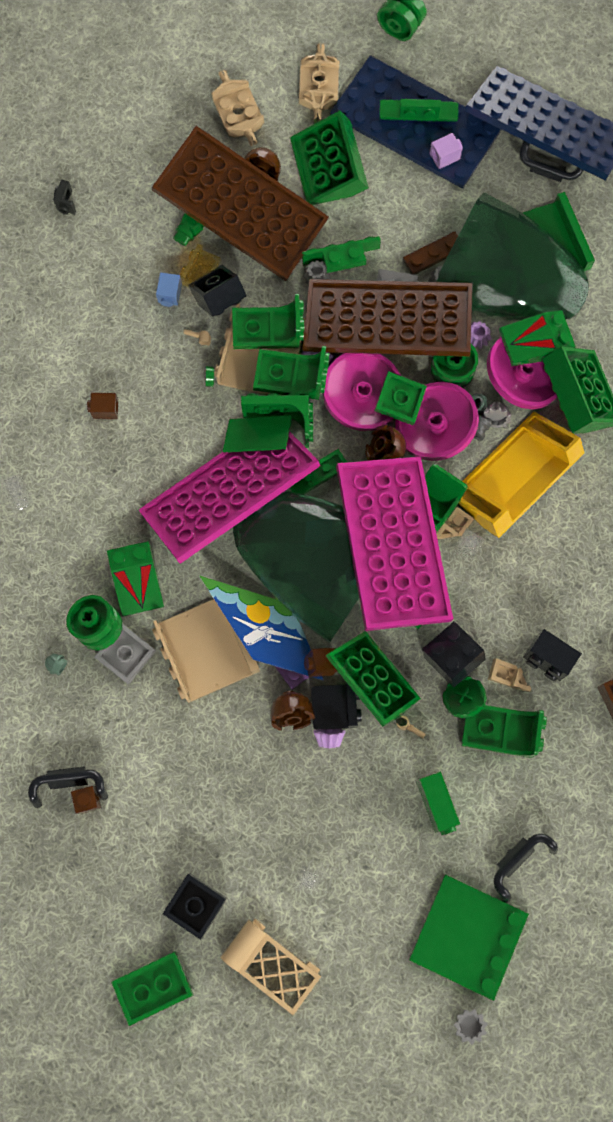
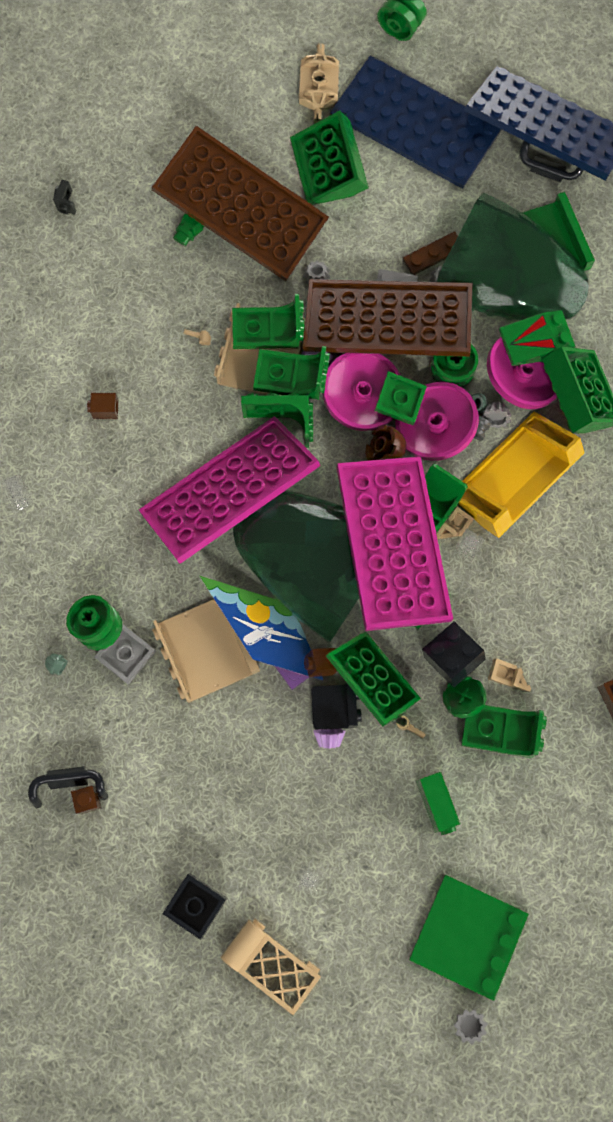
green slope [107,541,164,617] -> none
green plate [111,951,194,1026] -> none
medium blue brick [156,273,182,307] -> none
clear yellow bracket [180,244,221,287] -> none
black brick [188,265,247,317] -> none
green tile [205,366,214,387] -> none
tan plate [212,70,264,146] -> none
green window [223,415,292,453] -> none
reddish brown cylinder [244,147,281,181] -> none
reddish brown cylinder [270,691,315,731] -> none
green plate [289,449,347,499] -> none
green bracket [302,236,381,273] -> none
green bracket [380,99,458,122] -> none
lavender brick [430,133,463,169] -> none
lavender piece [471,321,492,349] -> none
black piece [493,833,558,903] -> none
black brick [523,629,582,681] -> none

